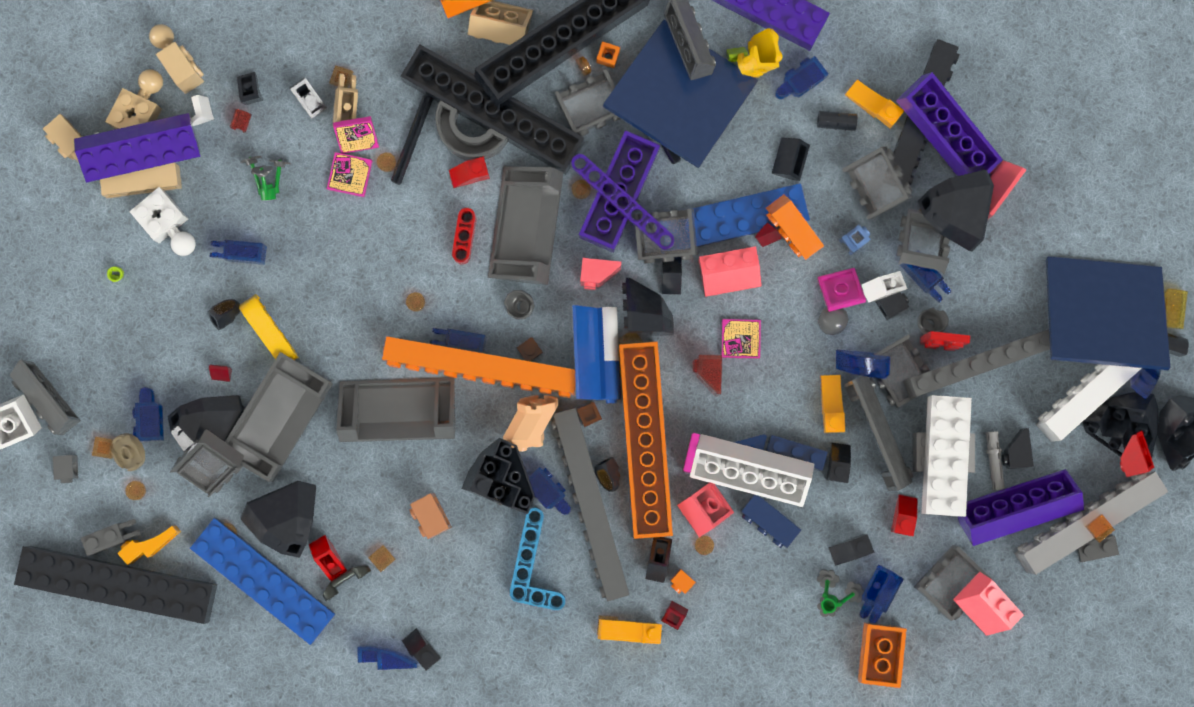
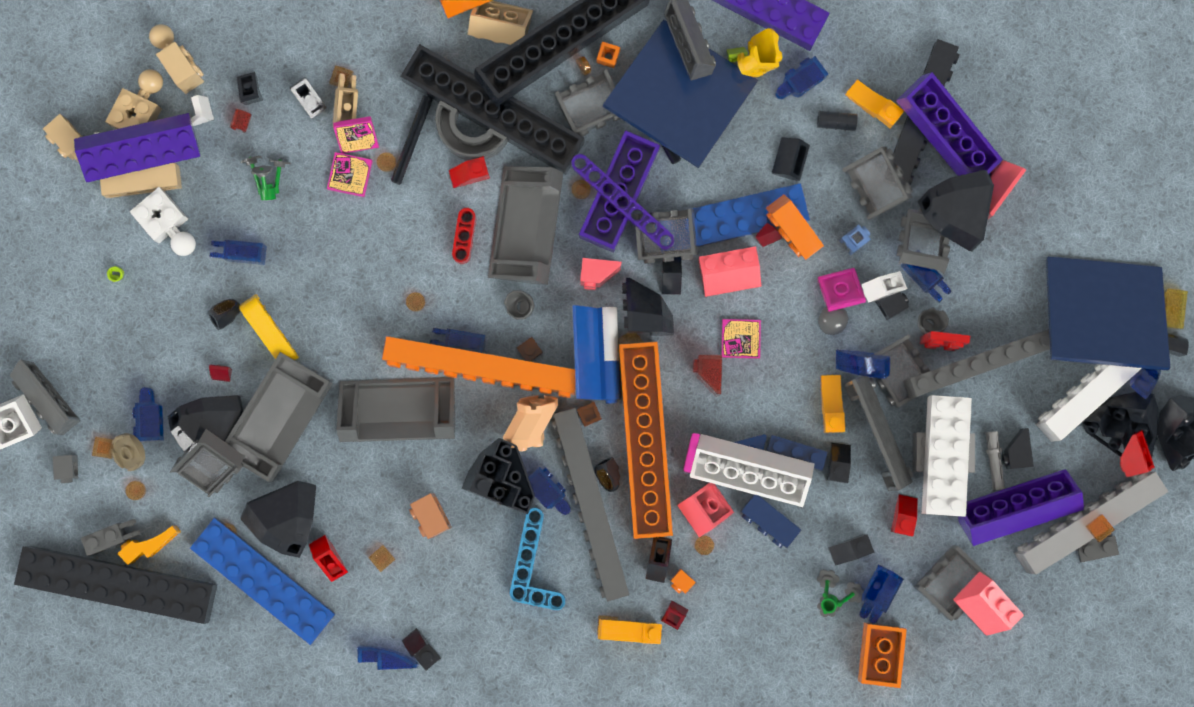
pearl dark grey bar [323,565,371,601] -> none

